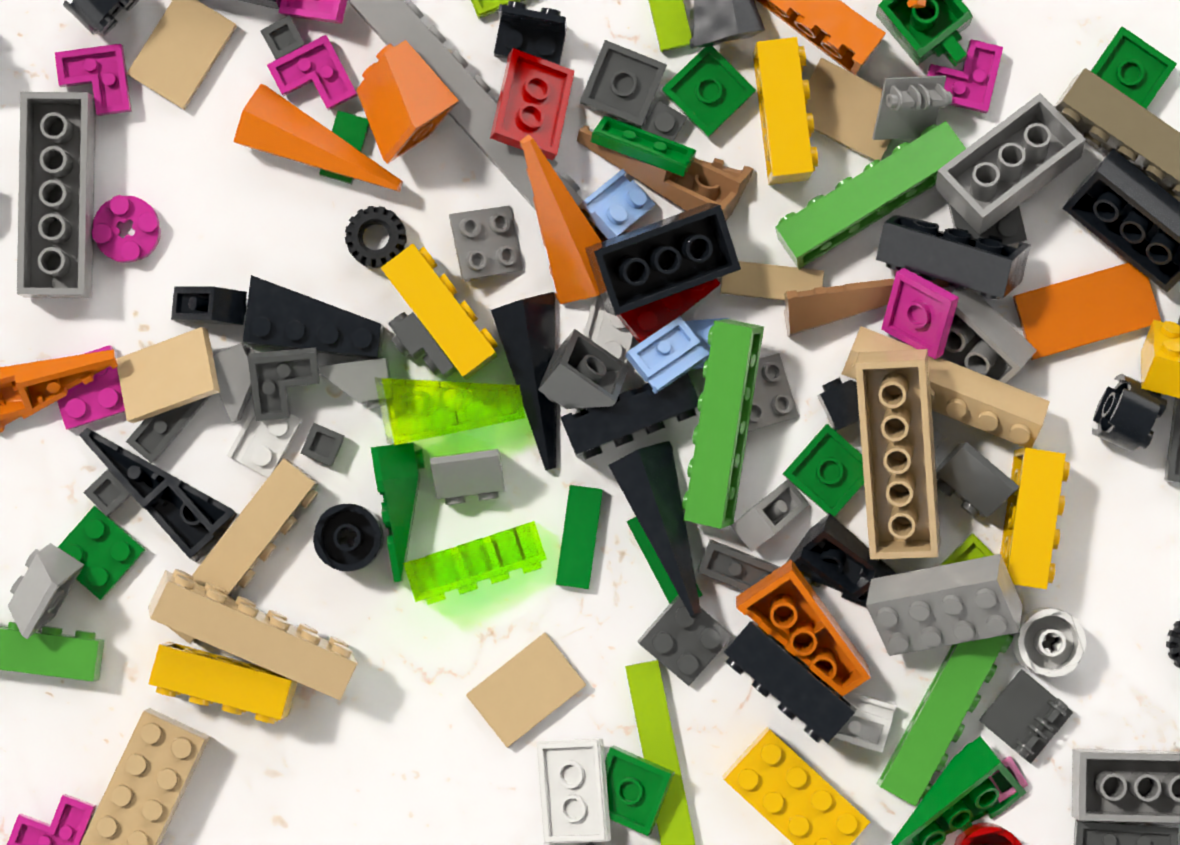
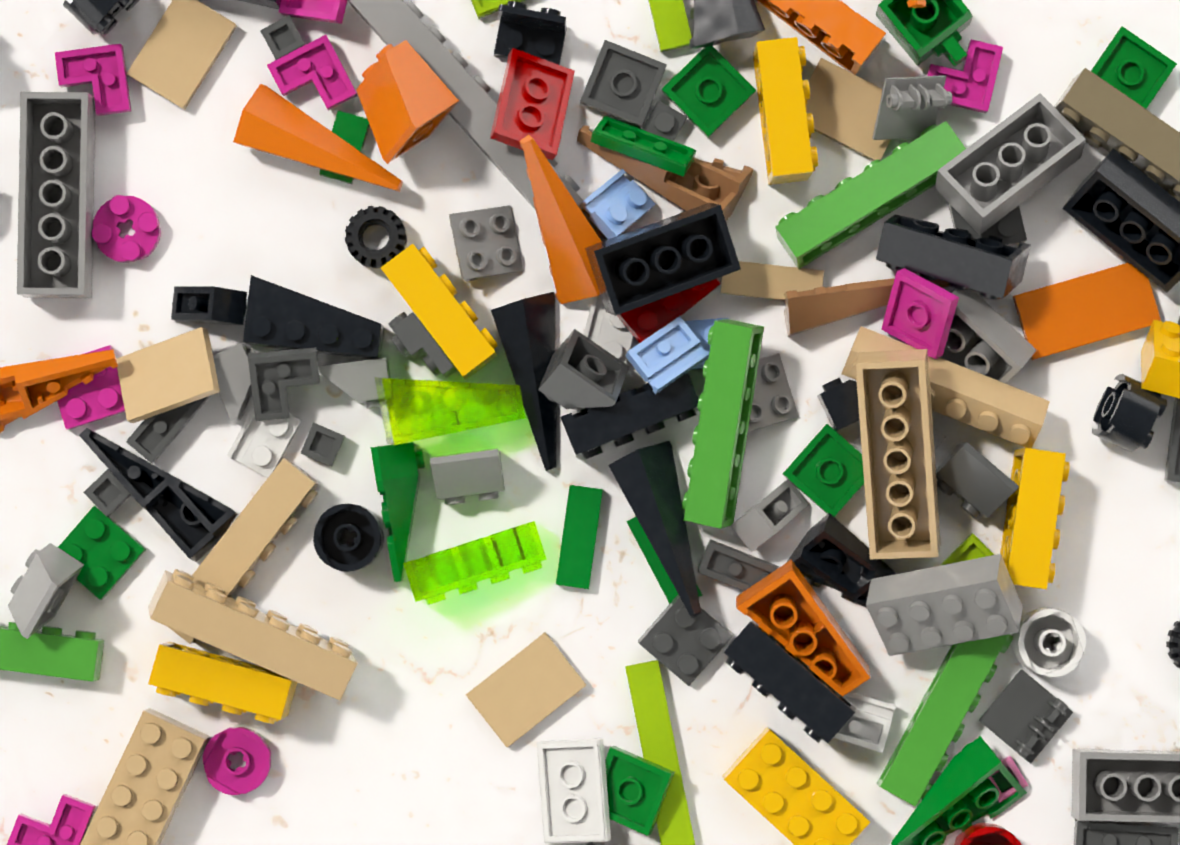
none -> dark pink plate [202,727,271,795]

